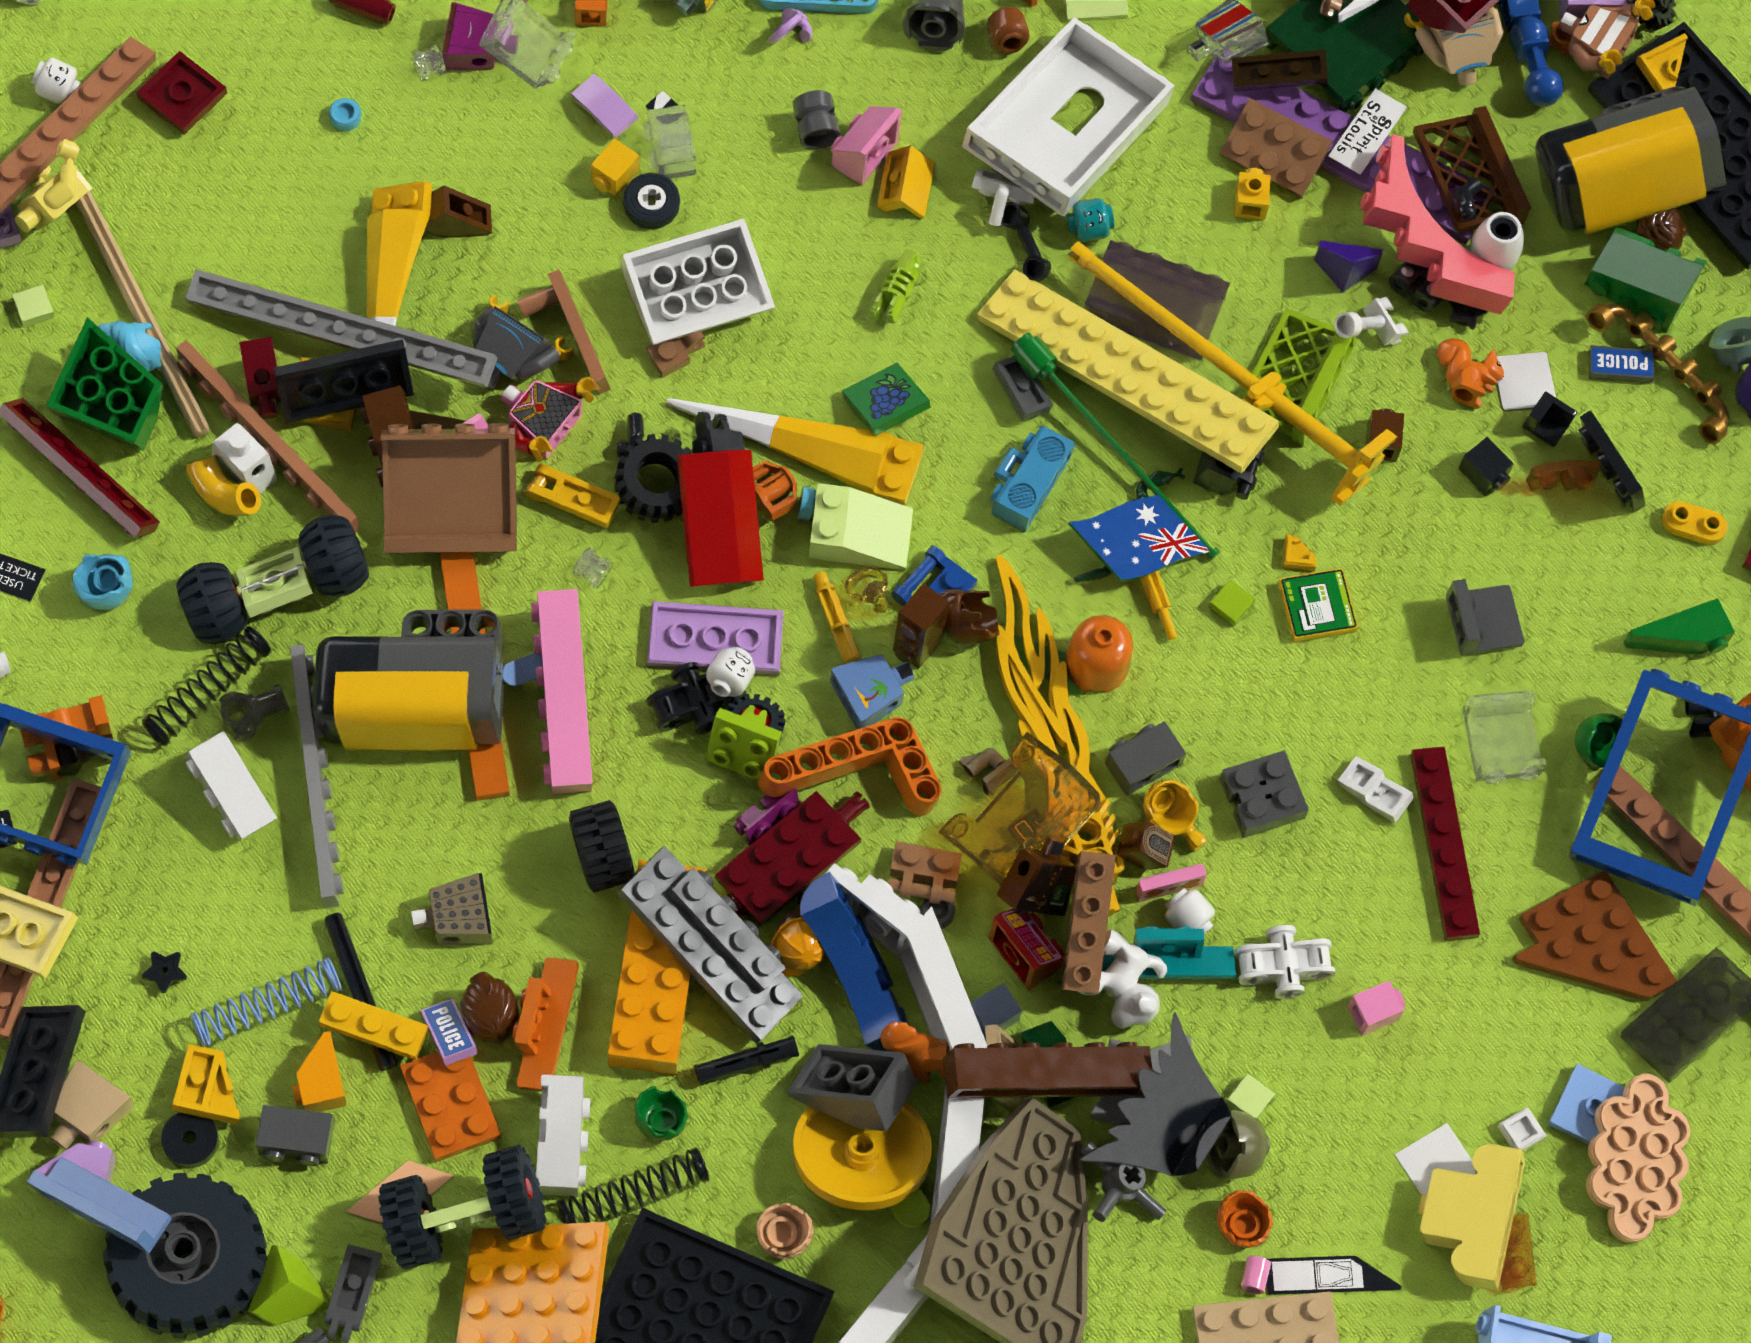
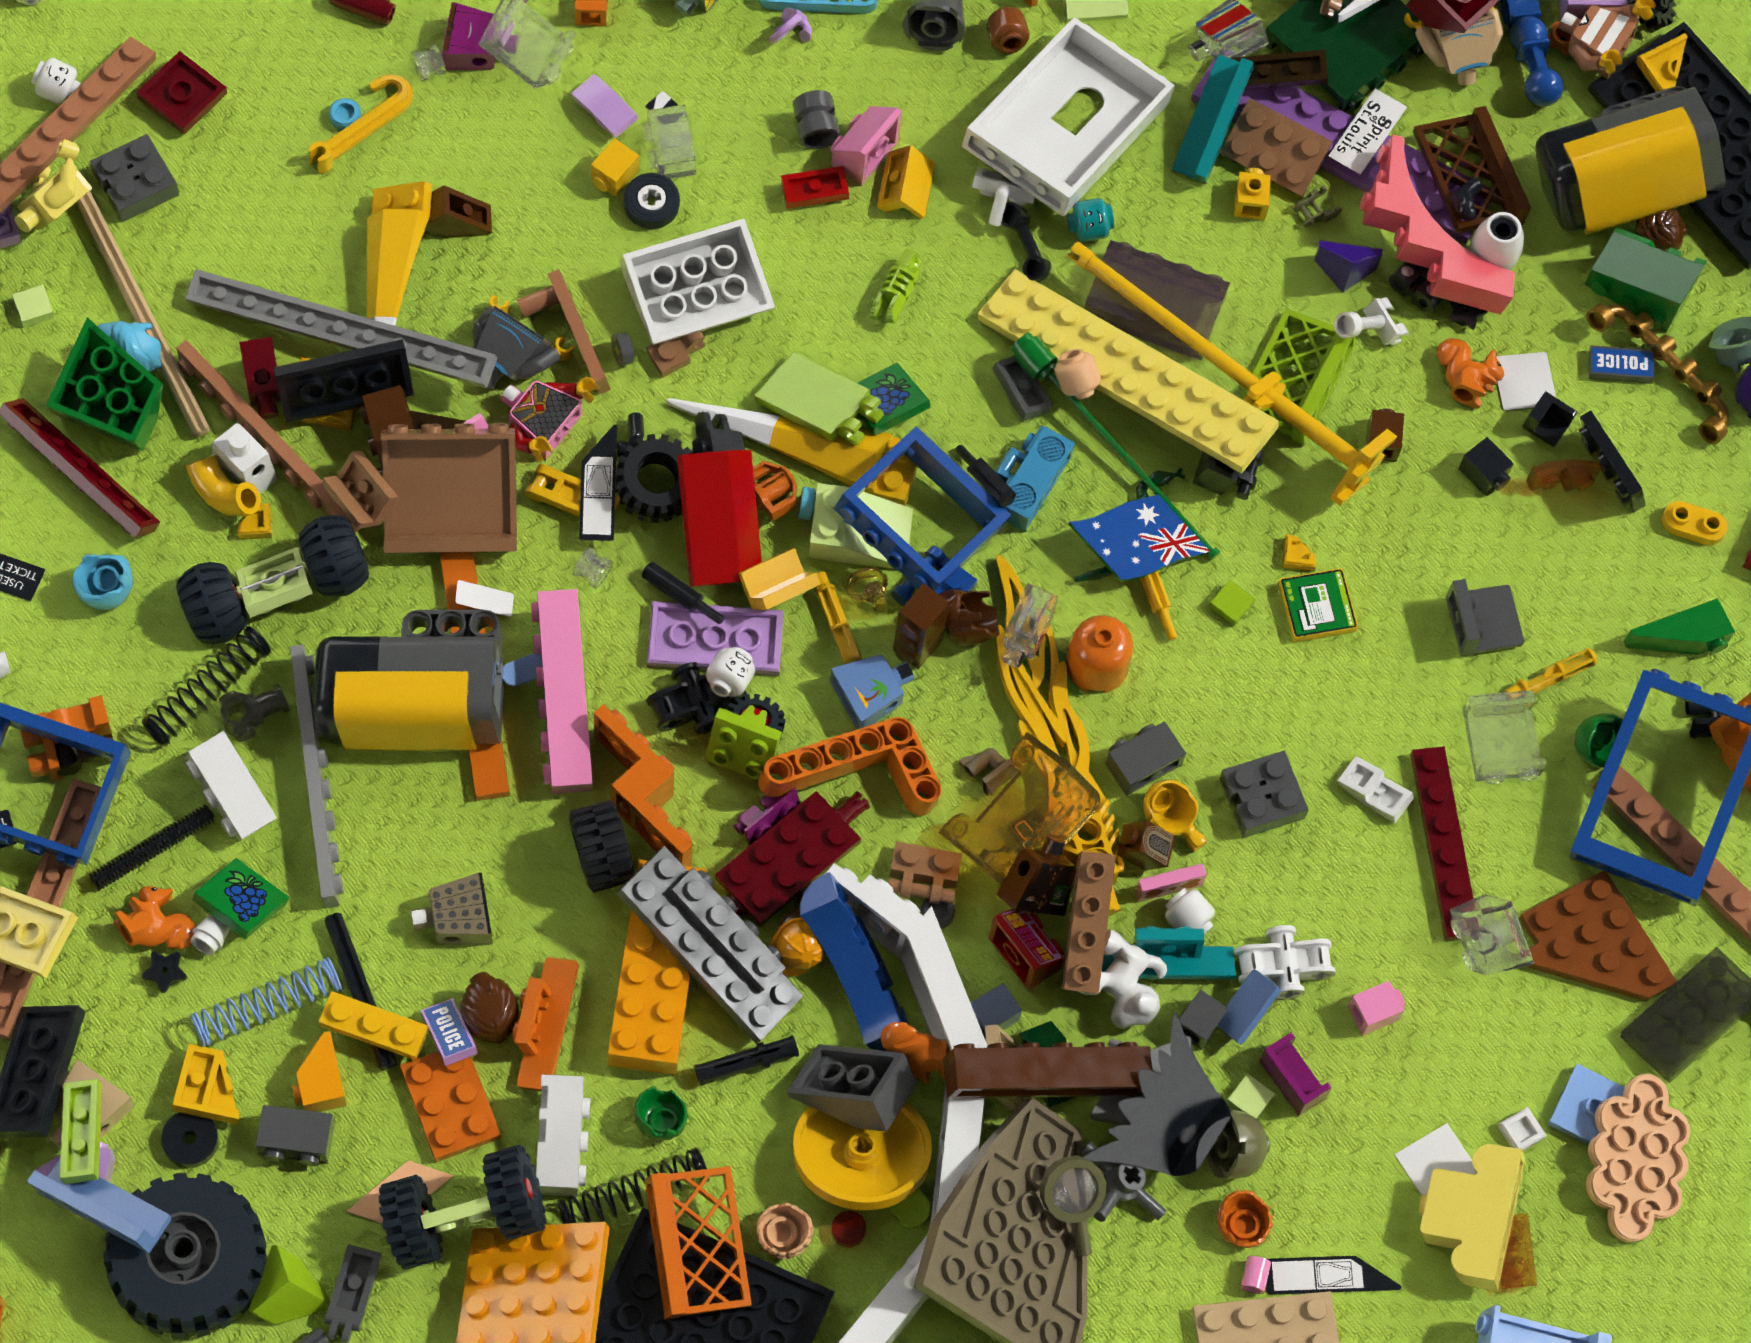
none -> lime plate [60,1078,102,1184]
none -> black axle [89,804,215,891]
none -> dark grey piece [90,134,179,222]
none -> orange animal [113,886,196,950]
none -> white cone [190,914,230,955]
none -> green tile [192,858,289,939]
none -> yellow tile [238,503,272,539]
none -> yellow piece [309,74,413,174]
none -> medium nougat bracket [321,451,398,528]
none -> white sticker [455,580,514,617]
none -> sticker [579,425,617,541]
none -> orange bracket [594,704,693,867]
none -> dark grey tile [611,332,634,366]
none -> black axle [642,562,724,624]
none -> orange fence [644,1166,752,1319]
none -> yellow panel [738,548,821,610]
none -> lime tile [755,352,884,446]
none -> red plate [781,166,849,209]
none -> clear red tile [831,1211,866,1248]
none -> blue window [834,426,1011,592]
none -> black axle [955,445,1016,507]
none -> clear torso [1002,583,1058,668]
none -> olive piece [1040,1155,1106,1256]
none -> light nougat head [1054,349,1101,399]
none -> teal panel [1172,55,1254,183]
none -> dark grey panel [1179,989,1227,1050]
none -> medium blue slope [1217,969,1281,1045]
none -> magenta panel [1259,1032,1332,1116]
none -> olive piece [1293,186,1342,227]
none -> clear slope [1450,894,1534,975]
none -> yellow piece [1504,648,1597,702]

